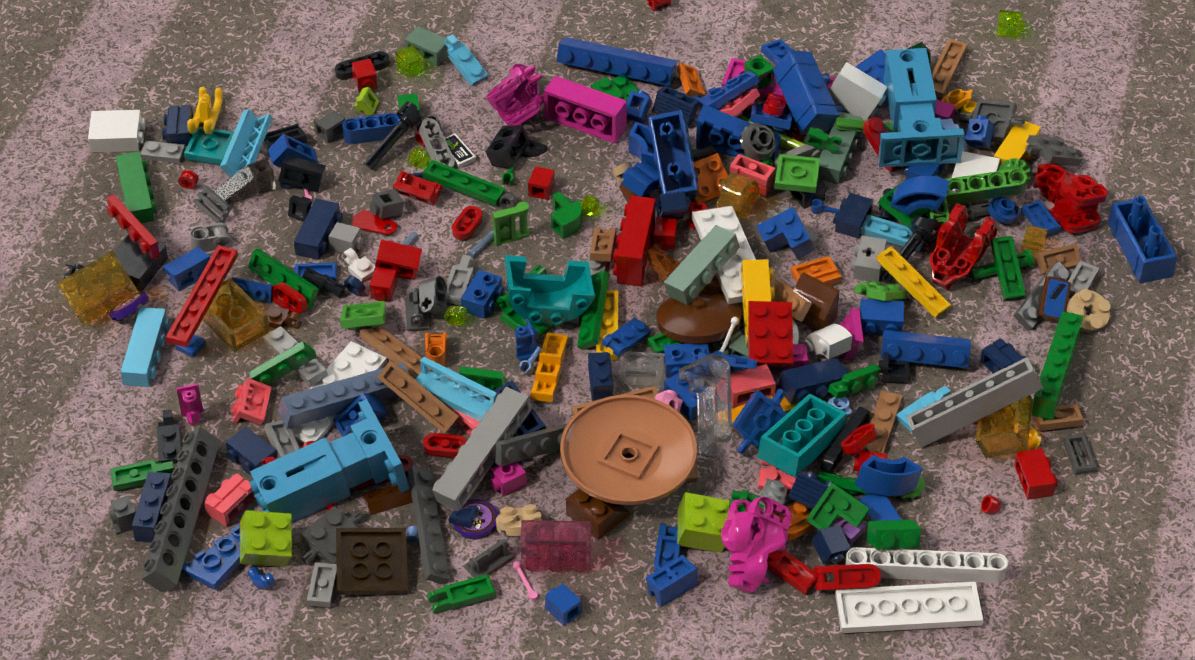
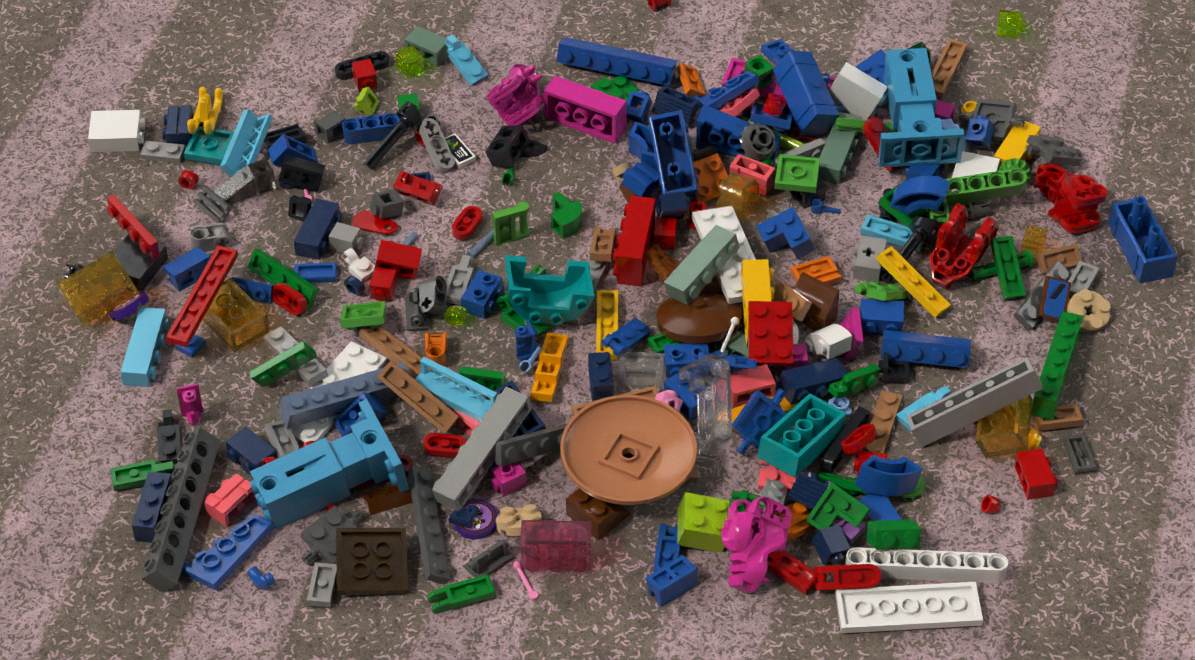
dark grey brick [109,496,135,535] -> none
green brick [115,151,157,223] -> none
coral bracket [231,378,271,425] -> none
lime brick [240,510,292,567] -> none
reddish brown plate [261,305,302,329] -> none
black pin [302,267,346,298] -> none
medium blue hand [406,526,419,543] -> none
clear neon green tile [408,146,429,169] -> none
green plate [423,160,505,206] -> none
dark grey hinge [499,193,518,209] -> none
red brick [528,166,555,200] -> none
blue brick [545,584,582,626] -> none
green plate [577,270,610,350] -> none
clear neon green tile [581,195,601,216] -> none
green plate [804,127,842,154] -> none
dark blue brick [833,192,873,239] -> none
light orange animal [941,89,973,110] -> none
dark blue brick [980,338,1026,373] -> none
blue plate [988,197,1019,224] -> none
blue plate [1021,200,1061,238] -> none

